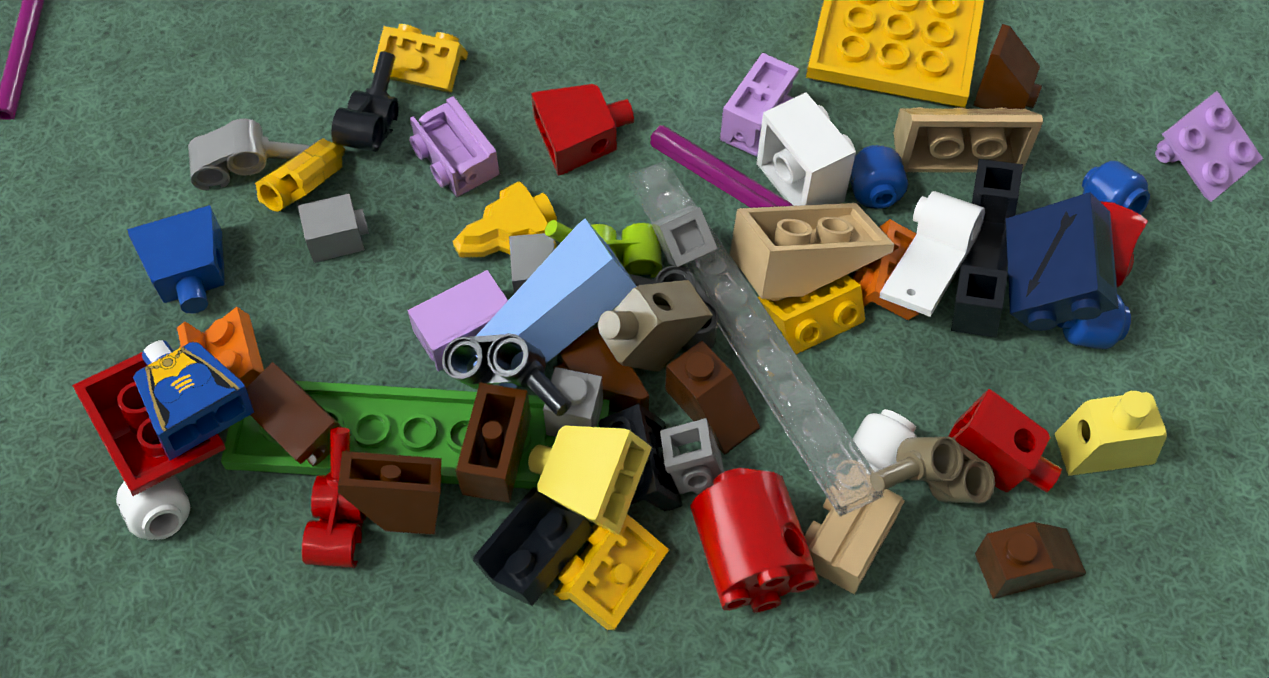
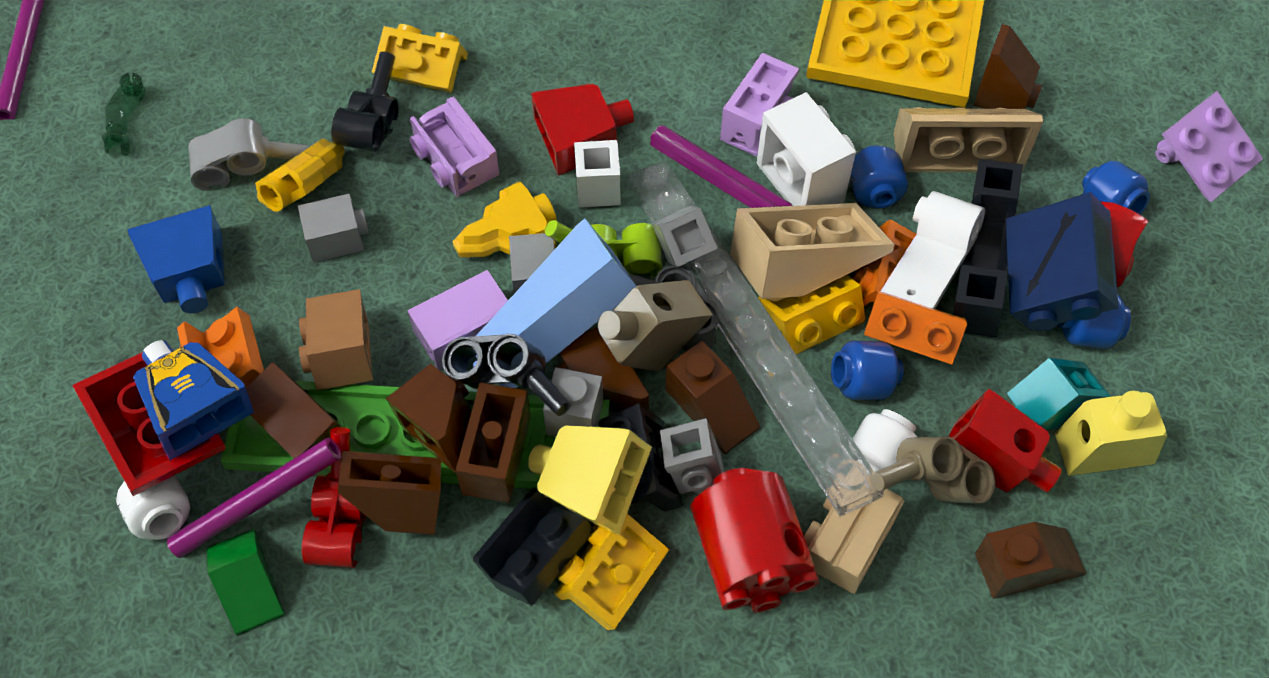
none -> clear green arm [102,73,146,156]
none -> magenta piece [167,438,341,558]
none -> green slope [207,529,285,635]
none -> medium nougat brick [299,289,373,390]
none -> reddish brown slope [386,364,472,473]
none -> white brick [574,140,621,207]
none -> blue head [831,340,904,401]
none -> orange bracket [864,292,967,365]
none -> teal slope [1007,358,1111,431]

